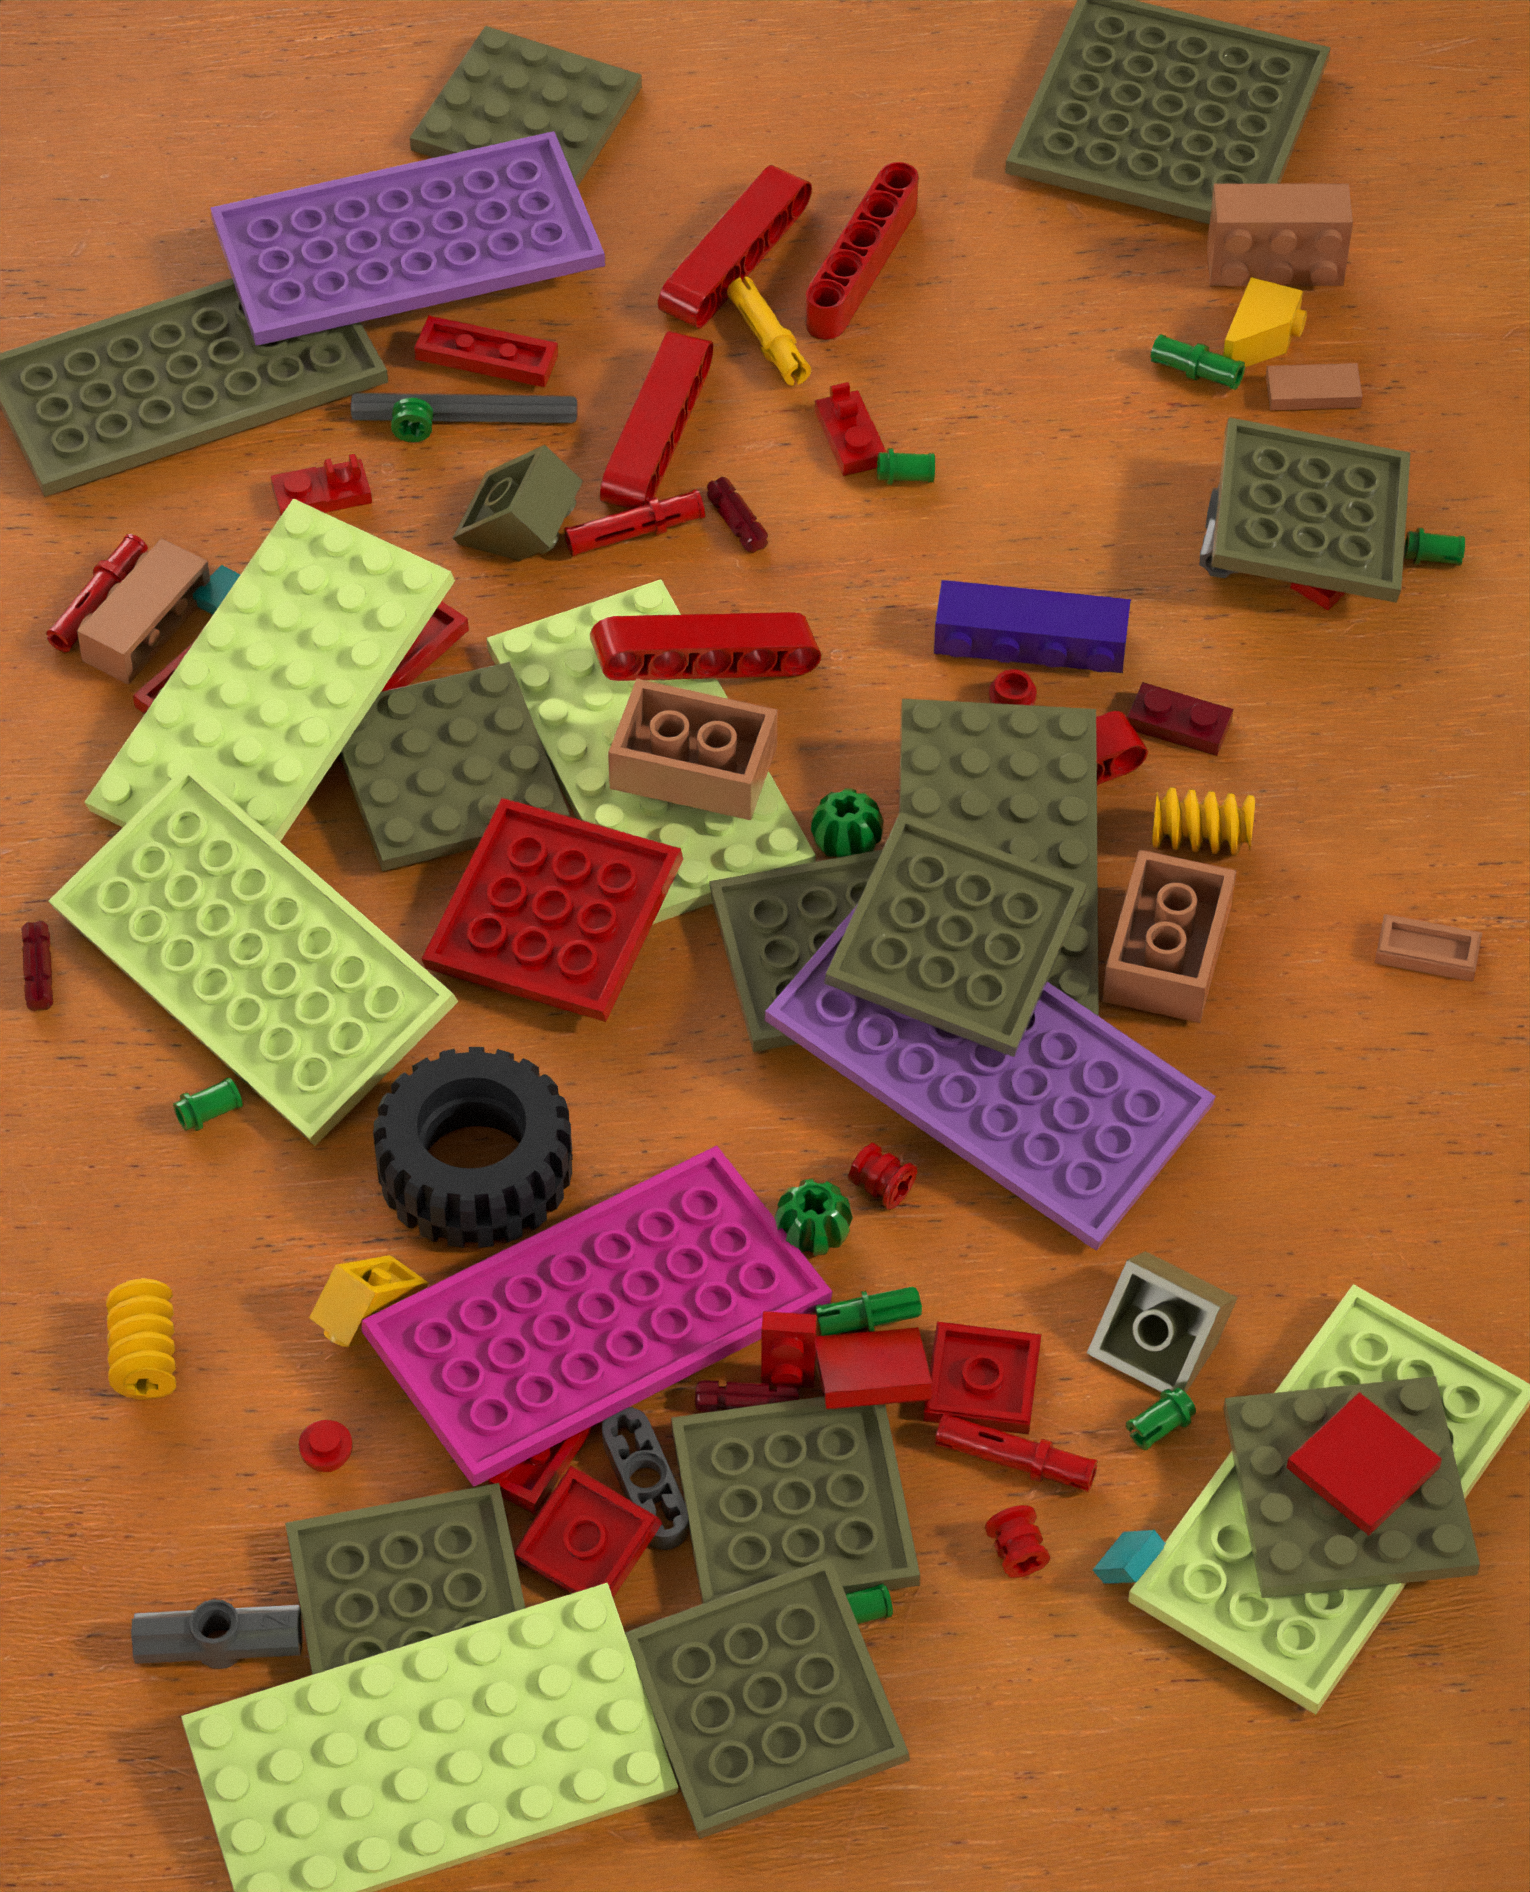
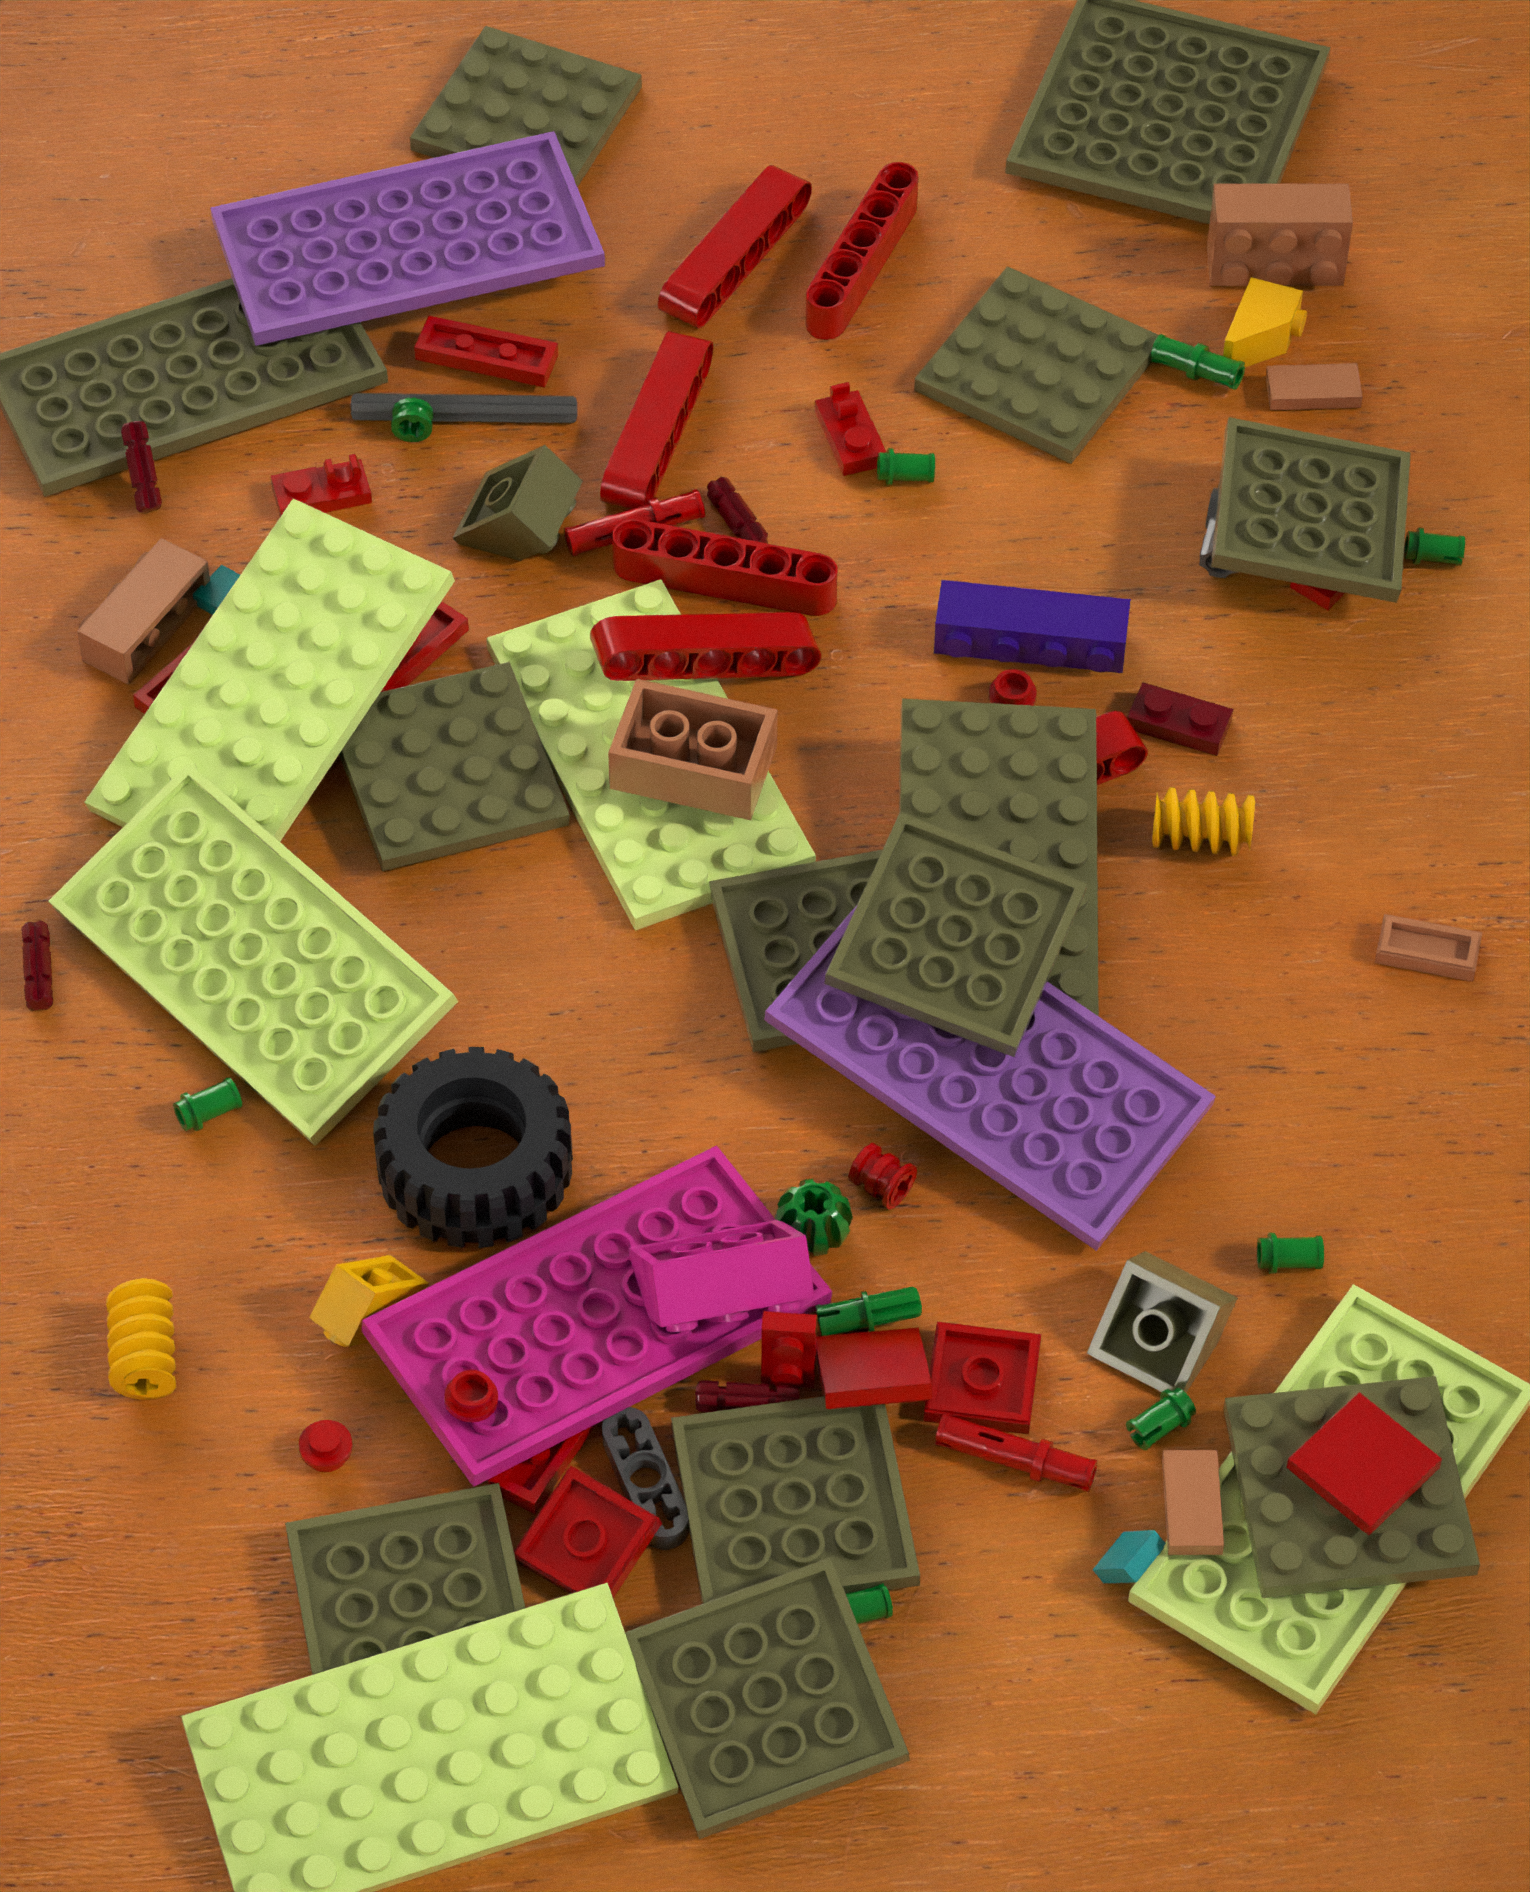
red pin [46,534,149,653] -> none
dark grey piece [131,1599,303,1669] -> none
red plate [421,798,683,1022] -> none
yellow pin [727,277,811,386] -> none
green piece [810,788,884,858] -> none
red bush [984,1505,1050,1578] -> none
nougat brick [1102,850,1236,1023] -> none
none -> dark red axle [121,421,162,512]
none -> red plate [444,1370,498,1422]
none -> red beam [612,519,838,616]
none -> dark pink slope [628,1220,815,1332]
none -> olive plate [914,266,1158,464]
none -> nougat tile [1162,1450,1224,1555]
none -> green pin [1257,1233,1324,1274]

